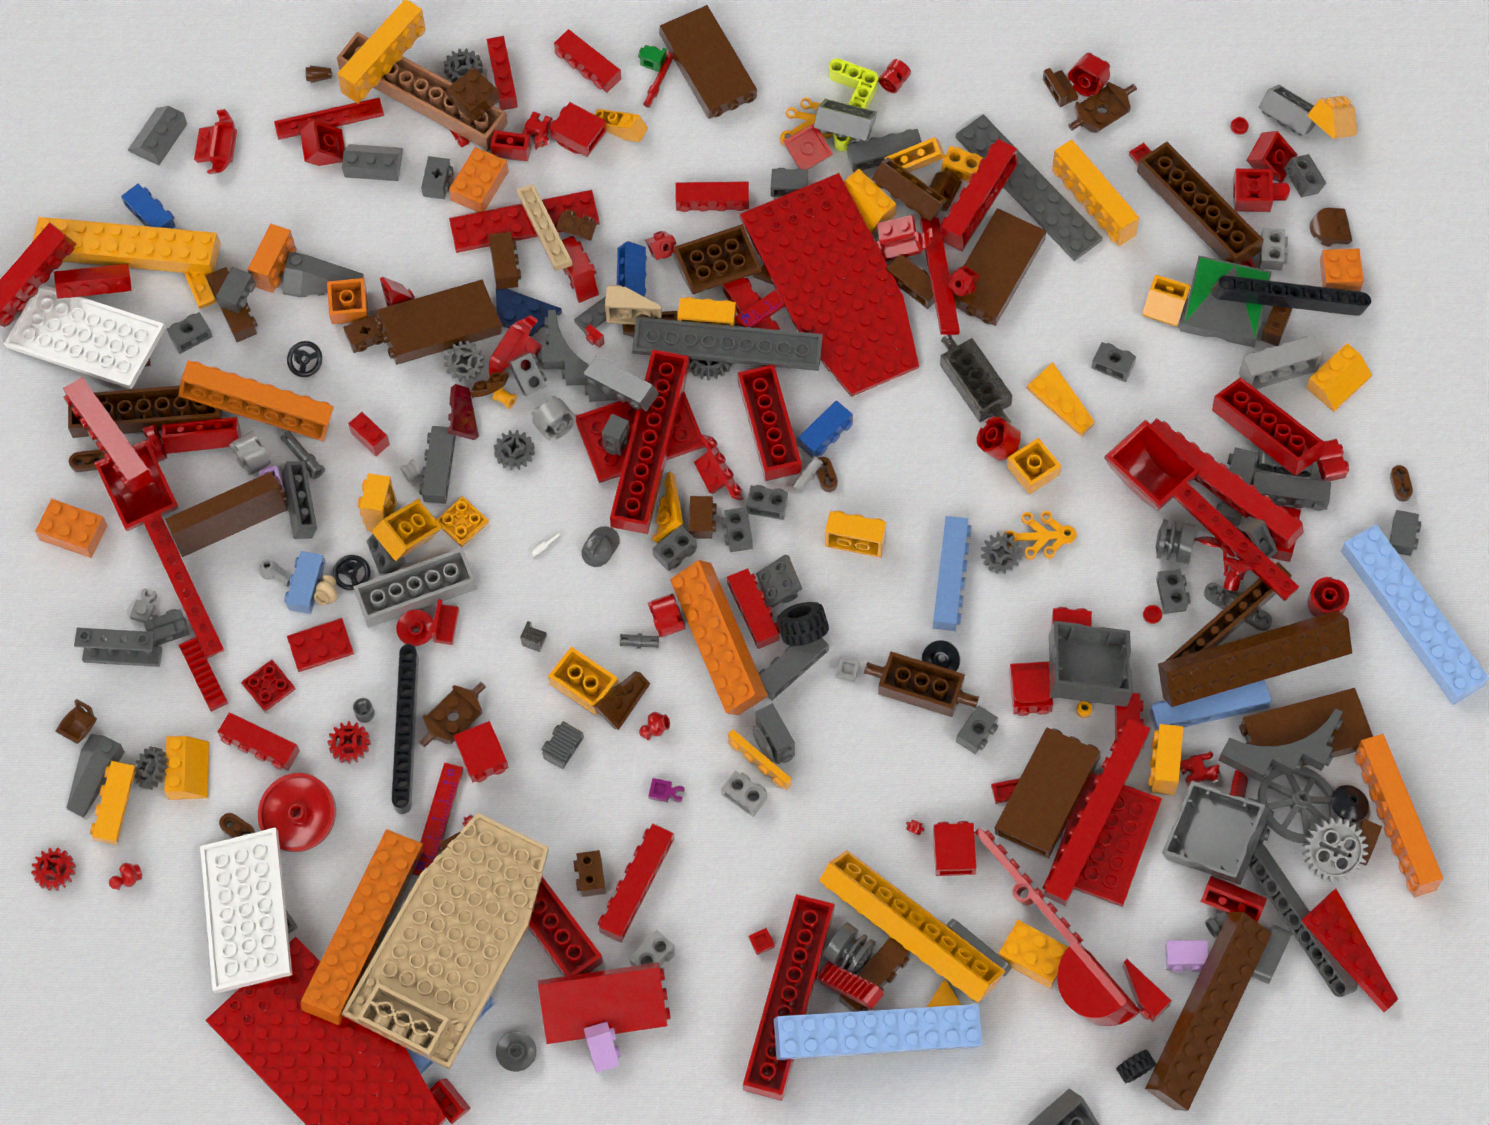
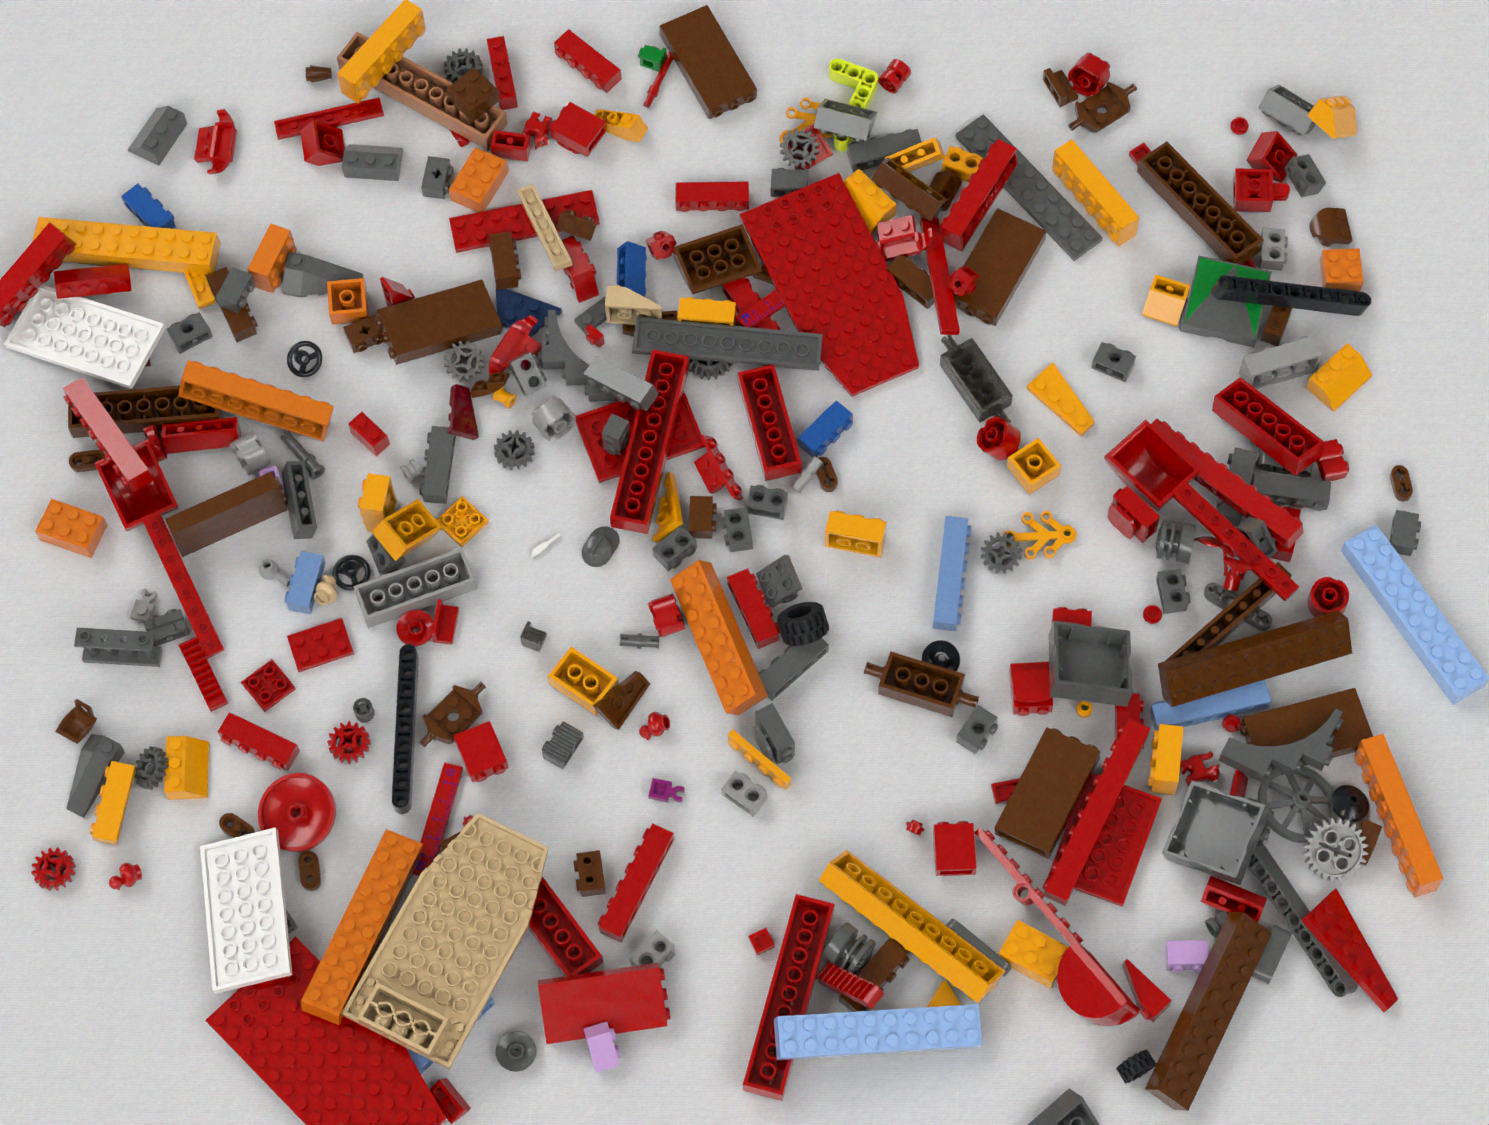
light grey plate [836,657,859,682] -> none
none -> reddish brown plate [298,851,321,891]
none -> dark grey gear [780,128,819,169]
none -> red brick [1107,486,1160,543]
none -> red plate [1222,715,1241,732]

